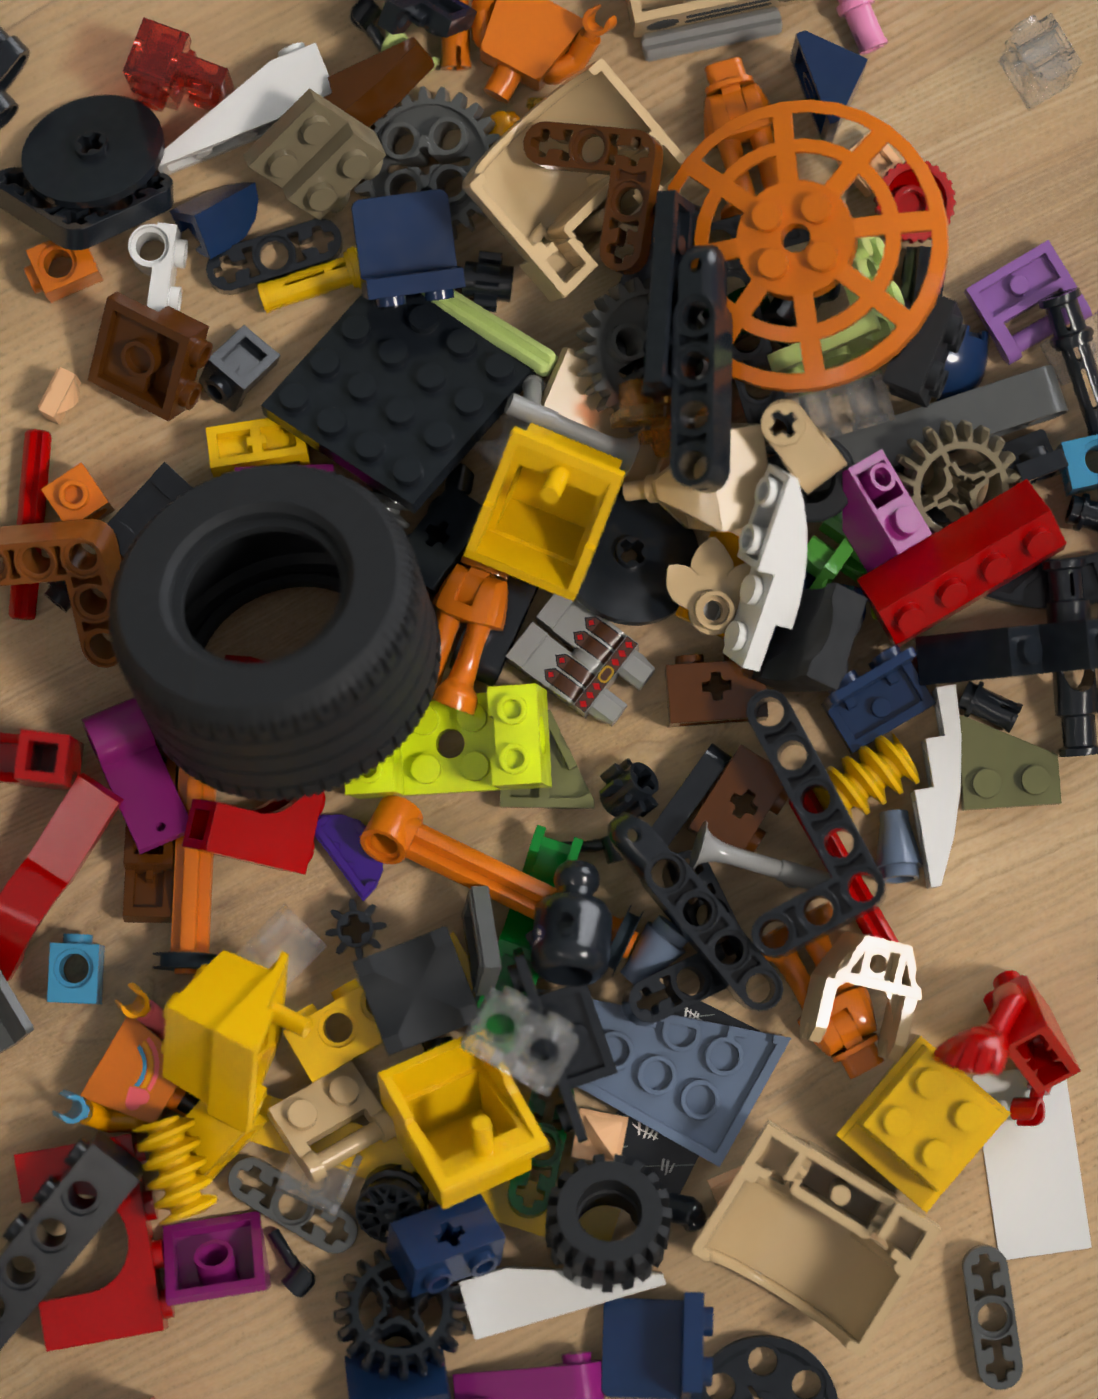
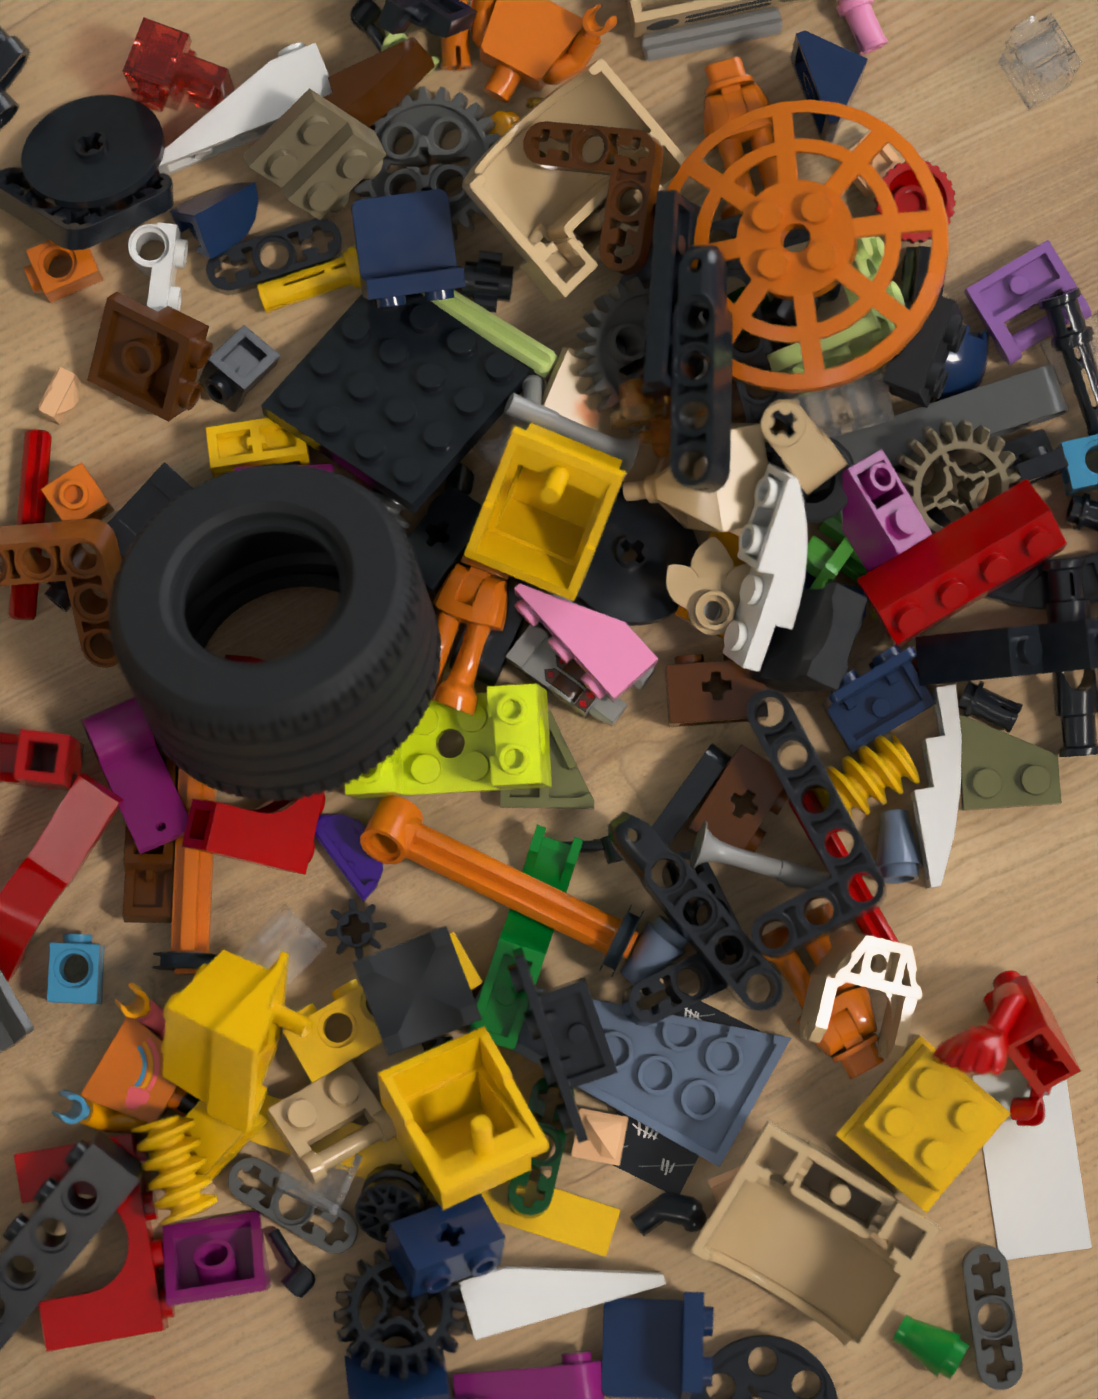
clear brick [460,986,579,1096] -> none
dark grey tile [461,886,502,996] -> none
black piece [525,860,612,987] -> none
black tyre [545,1154,672,1292] -> none
black gear [599,758,659,818] -> none
none -> bright pink slope [514,584,658,703]
none -> green cone [892,1315,970,1380]

